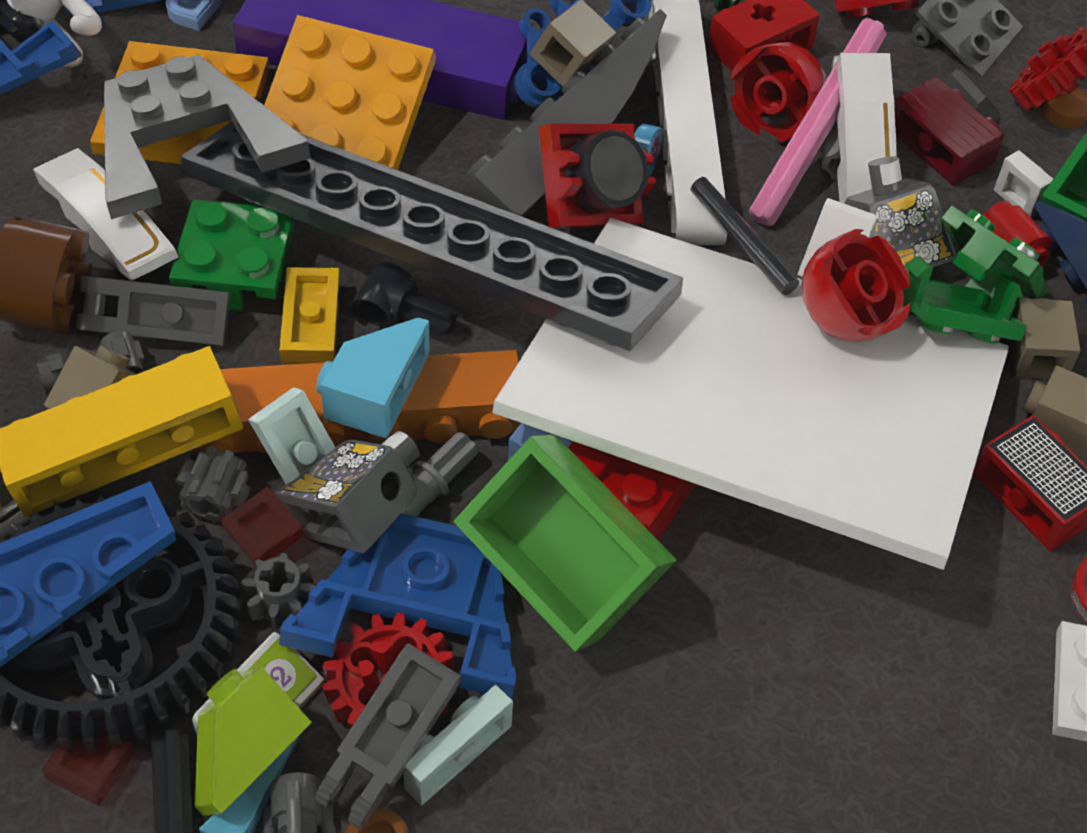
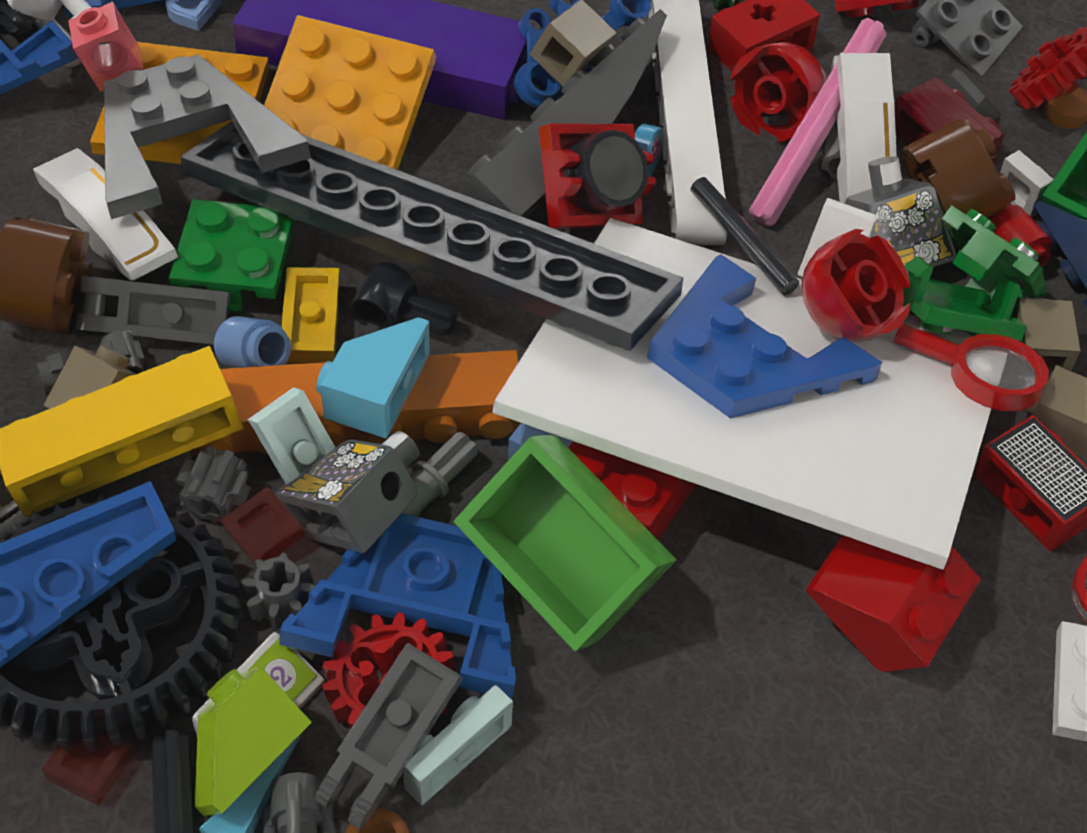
none -> coral brick [68,2,144,92]
none -> medium blue brick [214,316,291,368]
none -> blue wing [647,254,882,418]
none -> red slope [805,535,981,672]
none -> red piece [893,323,1049,411]
none -> reddish brown brick [902,118,1016,218]

